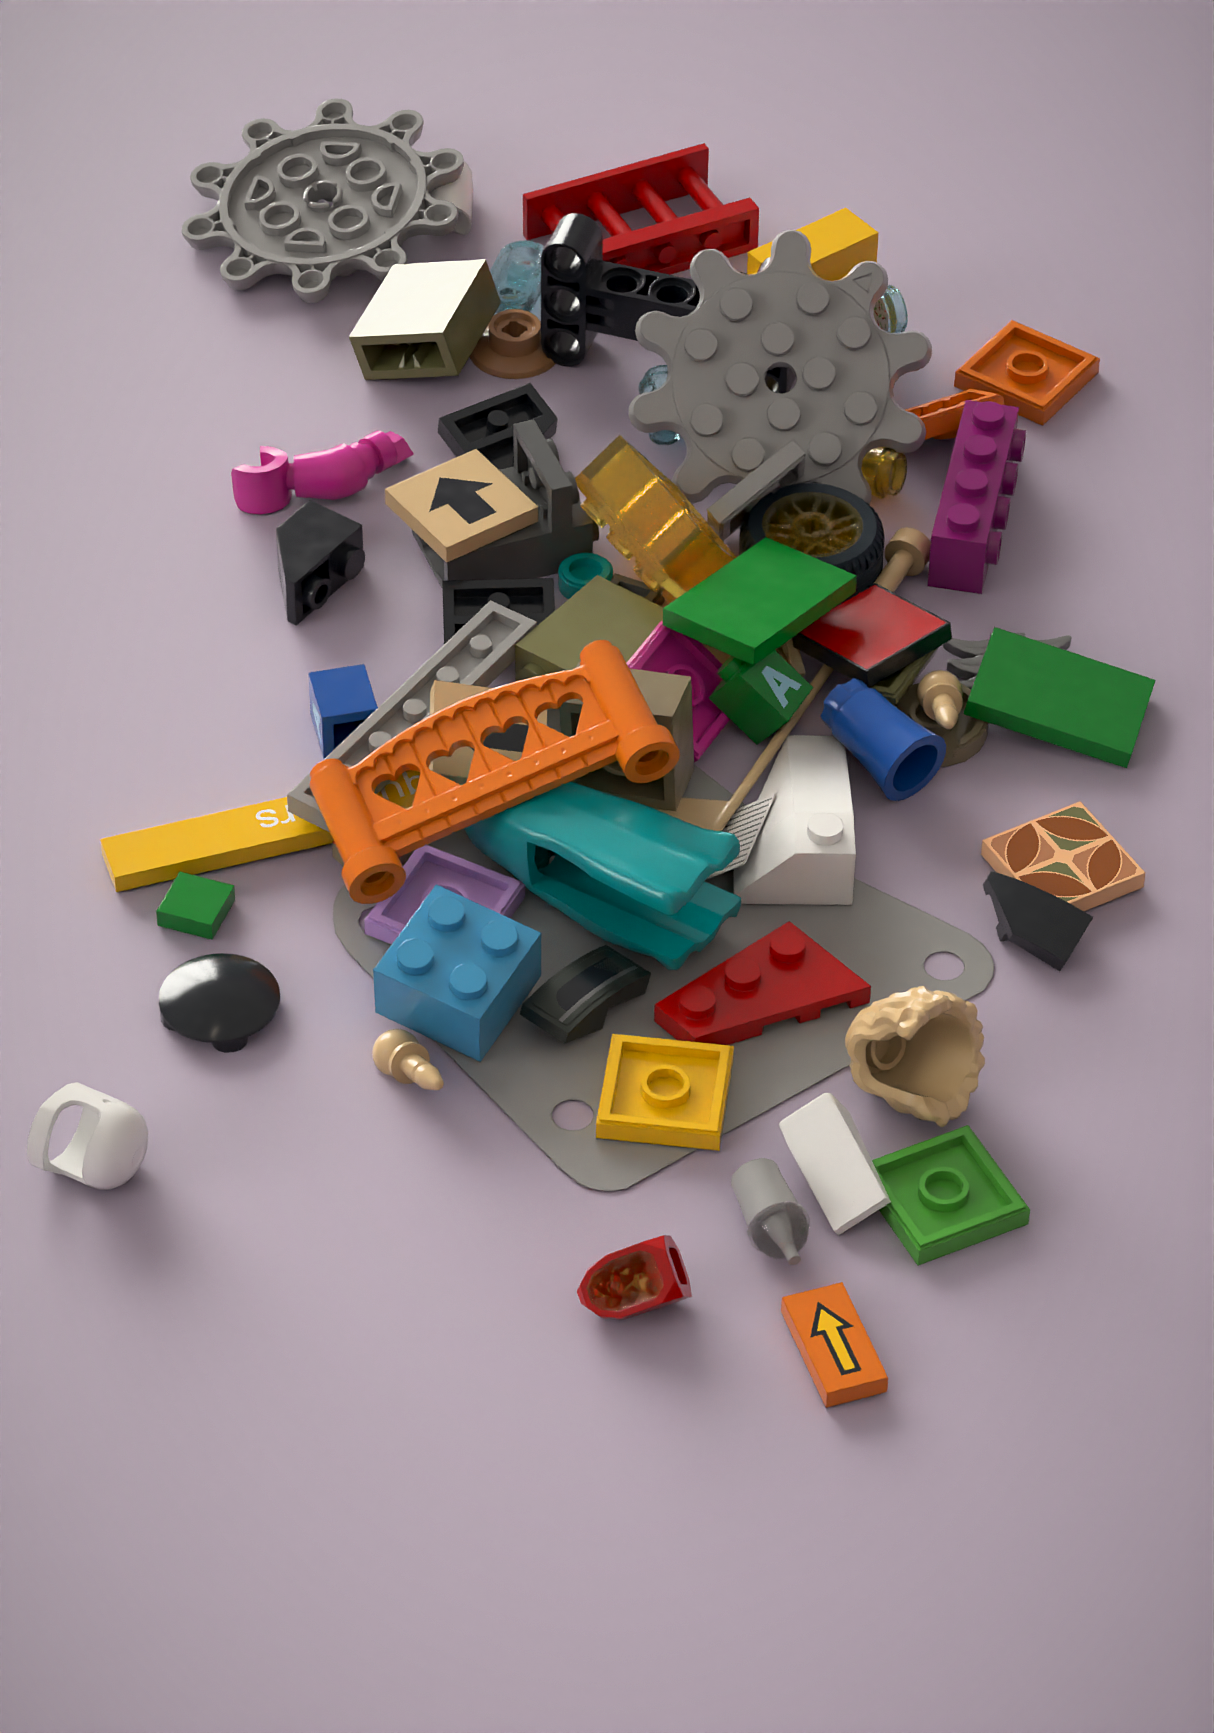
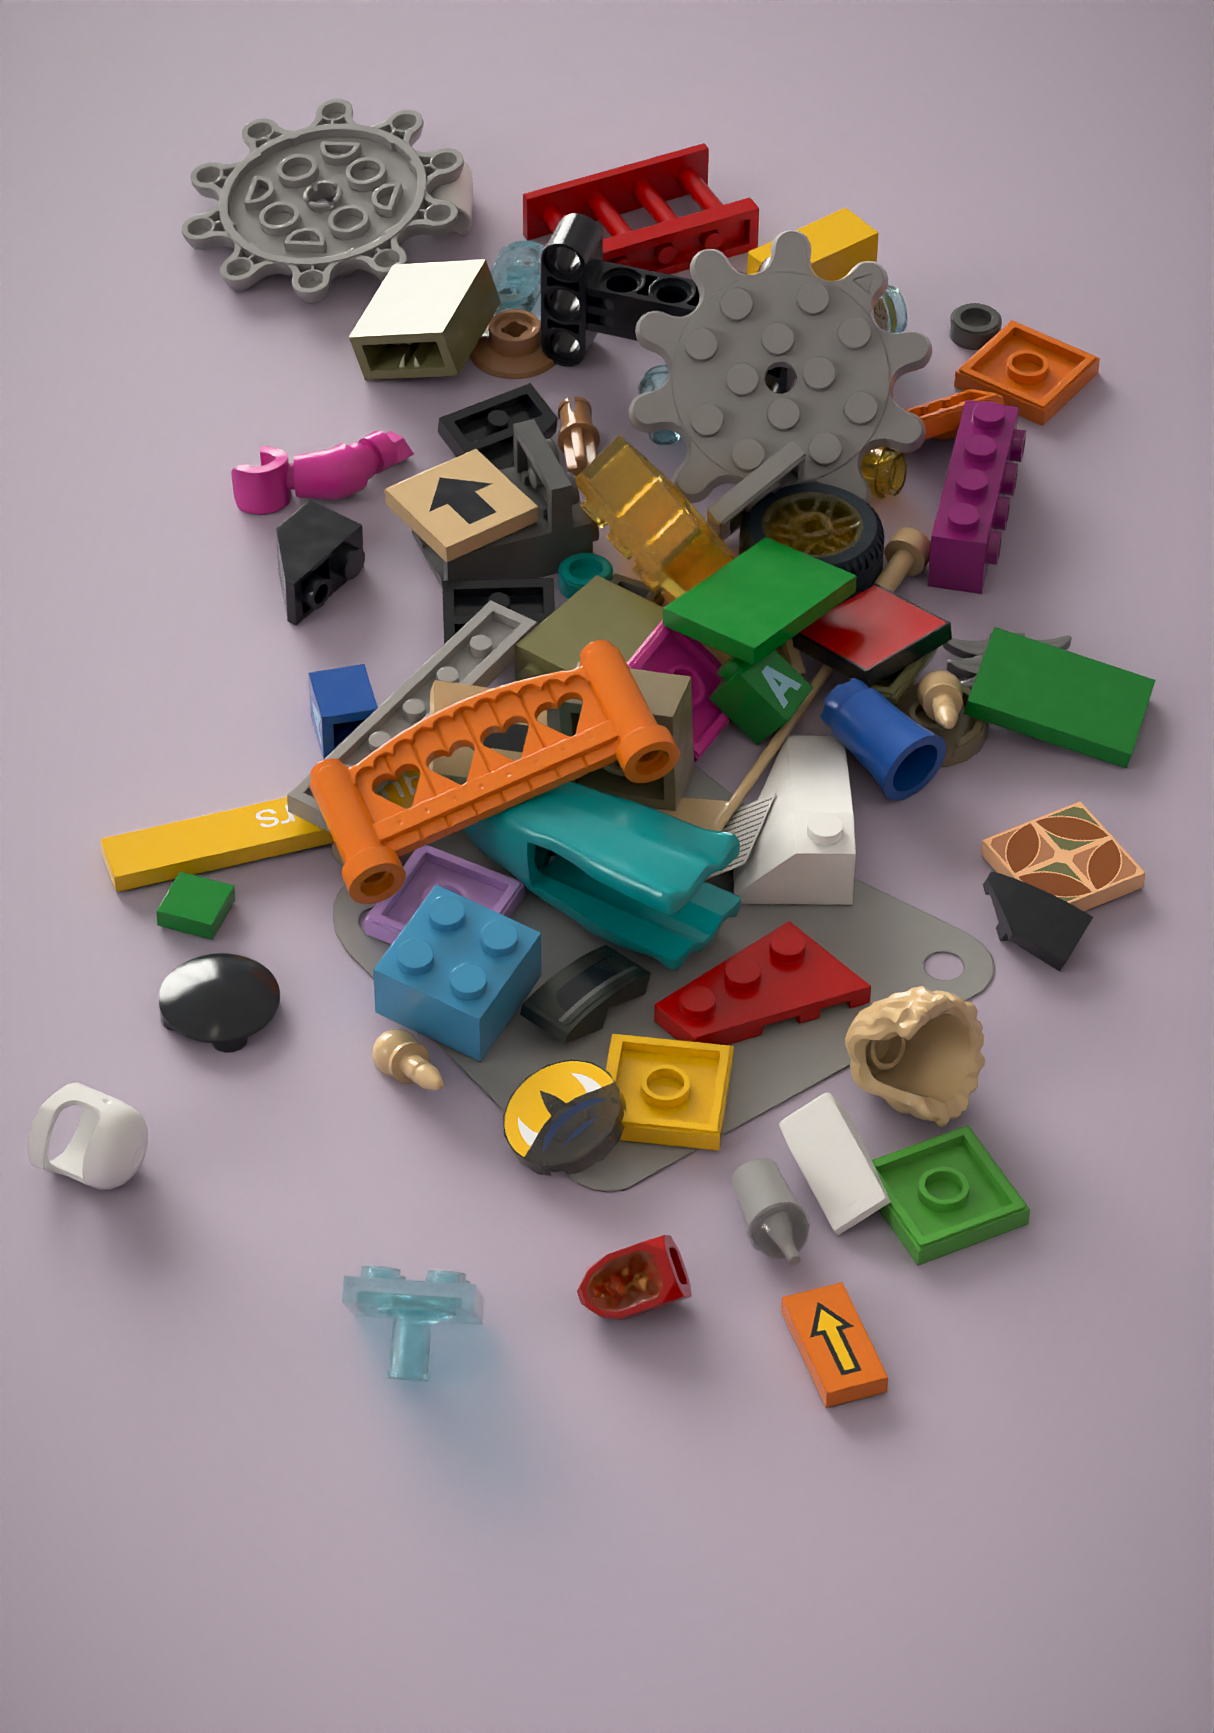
none -> clear light blue plate [342,1266,484,1381]
none -> tile [503,1059,627,1176]
none -> medium nougat axle [558,396,600,481]
none -> dark grey tile [949,303,1002,350]

